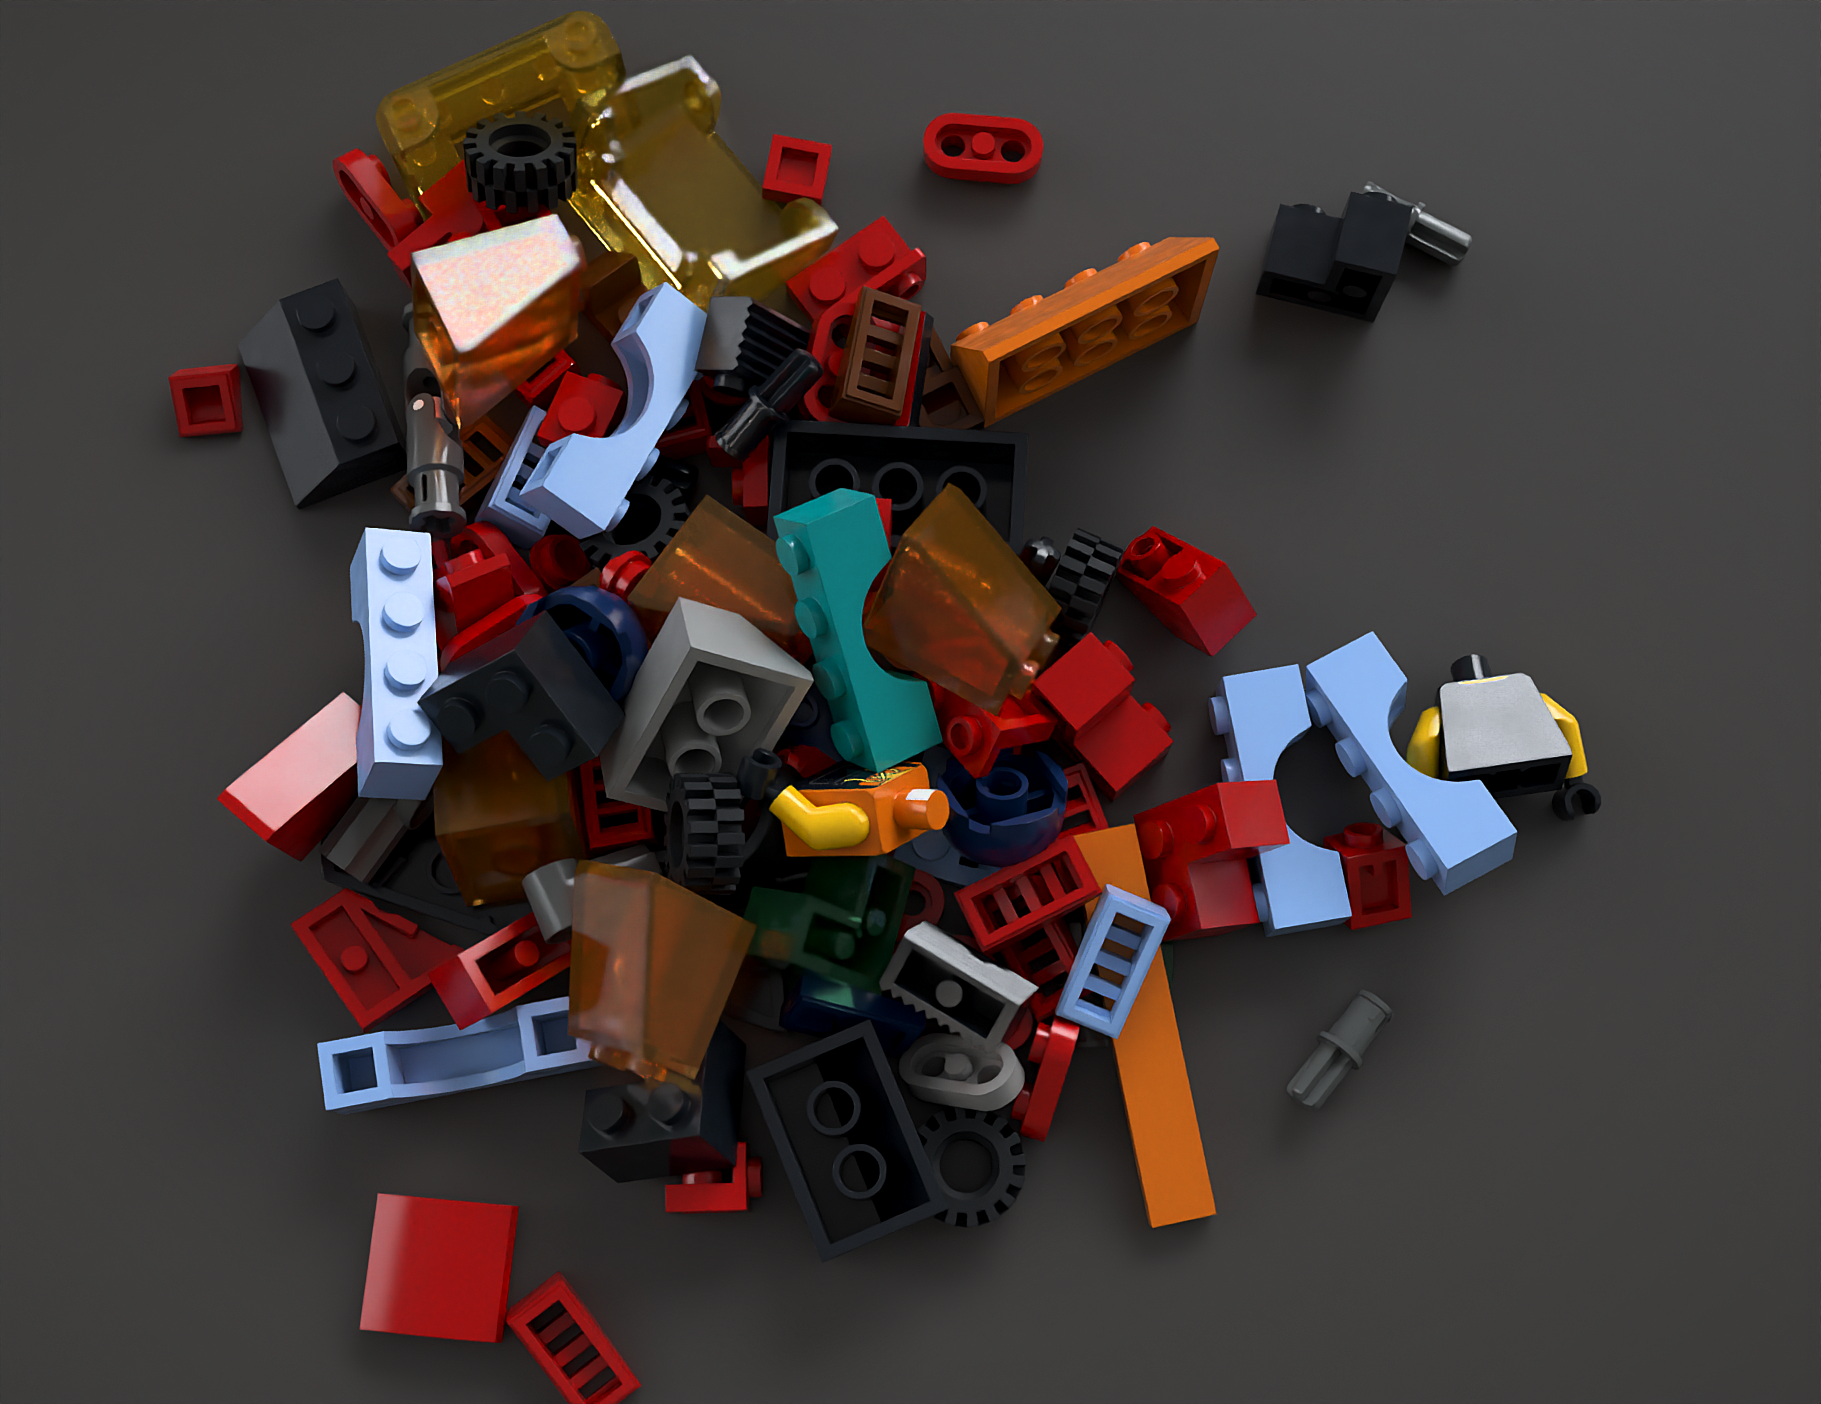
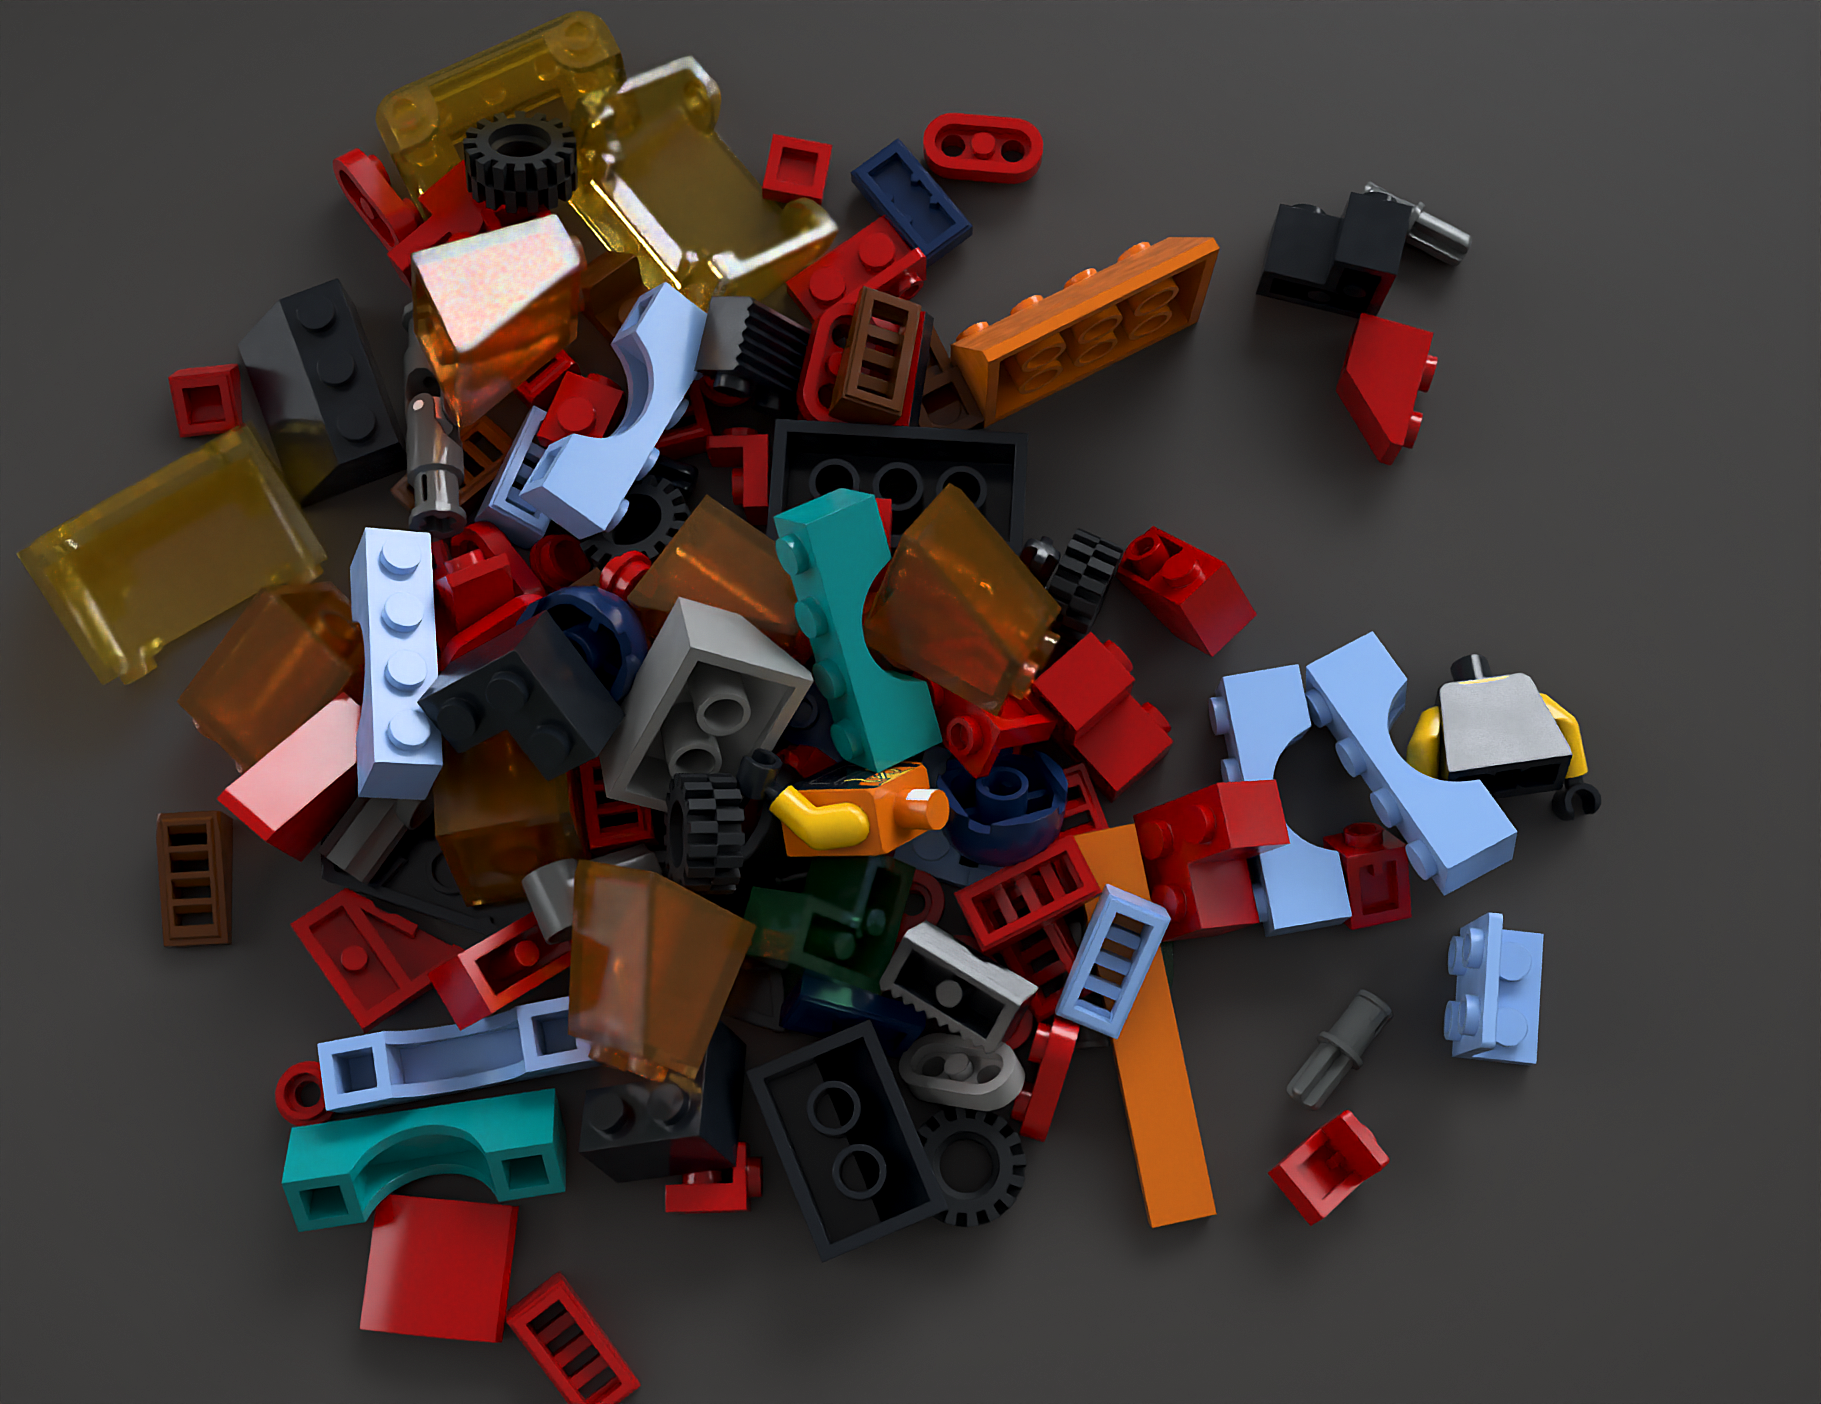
black axle [714,349,824,462] -> none
none -> clear yellow windscreen [16,419,329,685]
none -> reddish brown slope [156,810,233,948]
none -> clear orange slope [176,581,365,775]
none -> red plate [275,1061,336,1126]
none -> teal arch [281,1088,567,1232]
none -> dark blue plate [851,138,973,269]
none -> red bracket [1268,1110,1390,1226]
none -> red slope [1336,313,1438,466]
none -> light blue bracket [1444,912,1544,1066]

